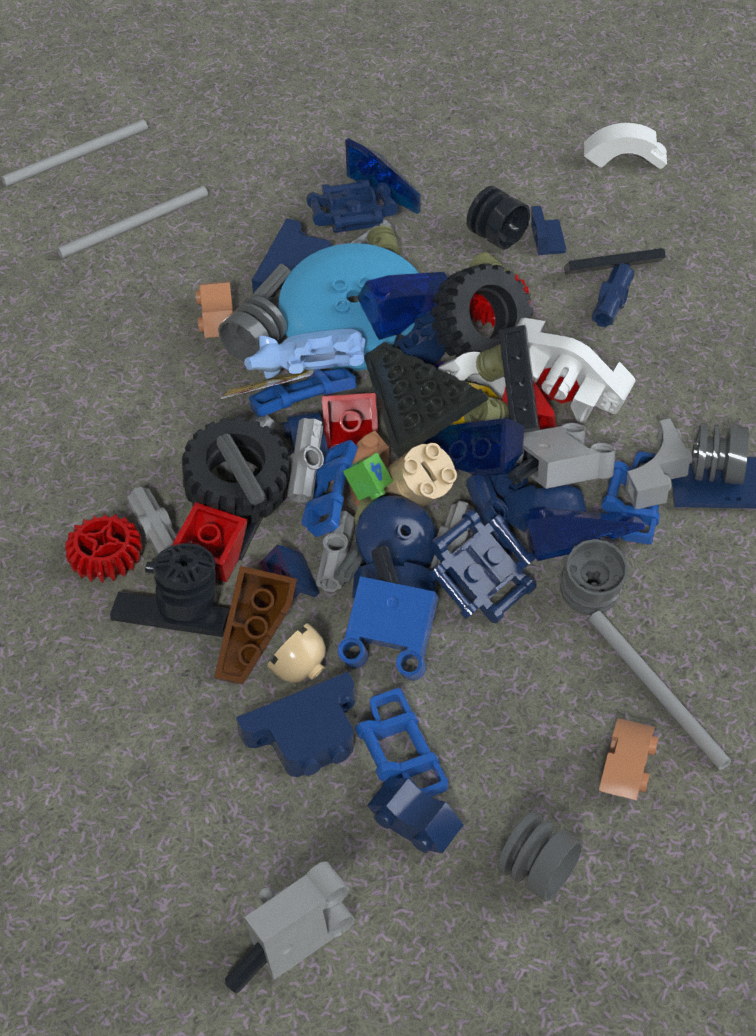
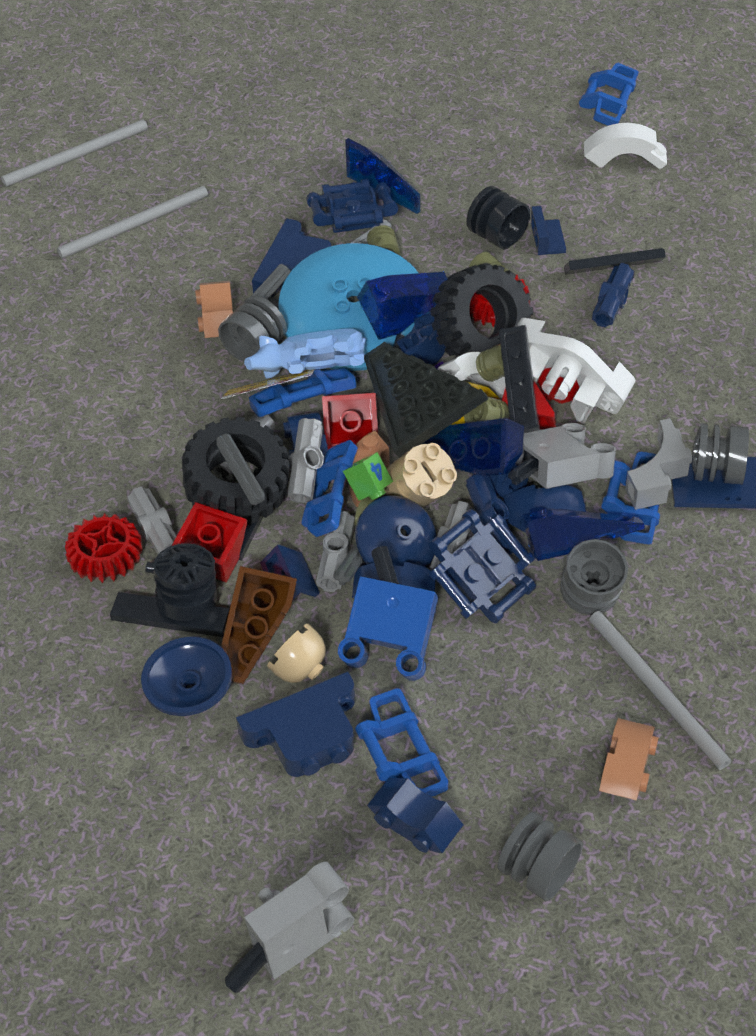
none -> dark blue dish [141,637,232,716]
none -> blue bar [579,63,639,126]

